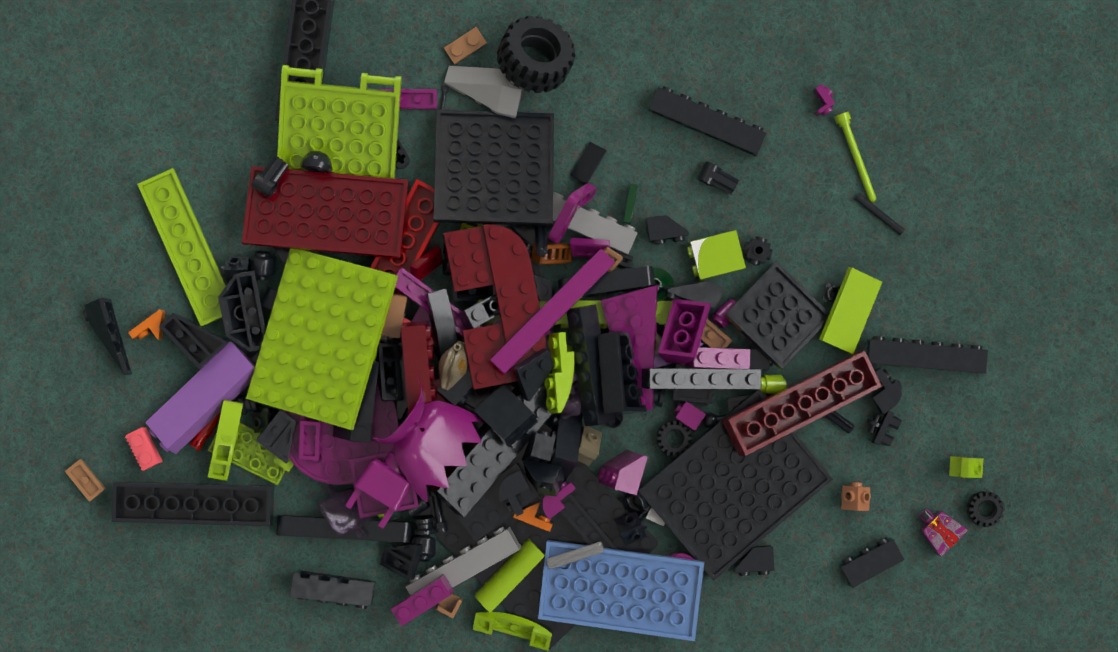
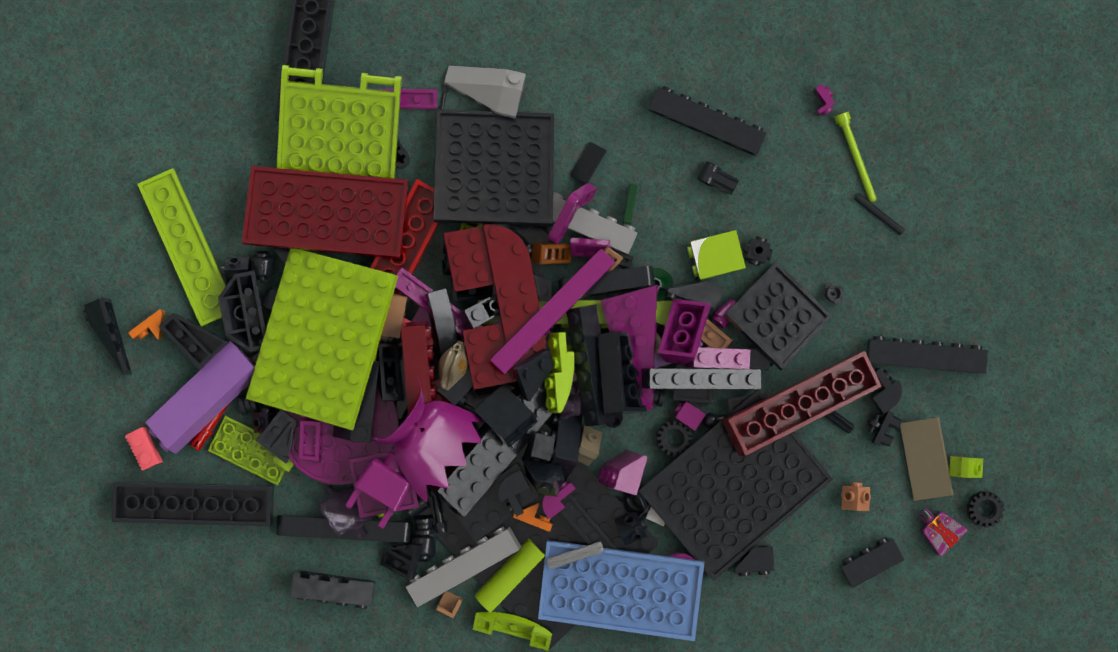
medium nougat plate [65,459,106,502] -> none
lime slope [208,400,243,481] -> none
black piece [251,156,289,198] -> none
black piece [300,151,333,173] -> none
magenta brick [391,574,454,626] -> none
dark red tile [410,246,442,281] -> none
medium nougat plate [444,27,487,65] -> none
black tyre [497,16,576,93] -> none
black axle [535,226,548,258] -> none
black slope [646,215,689,245] -> none
lime brick [756,375,786,394] -> none
lime tile [819,267,882,354] -> none
none -> dark tan tile [900,417,954,501]

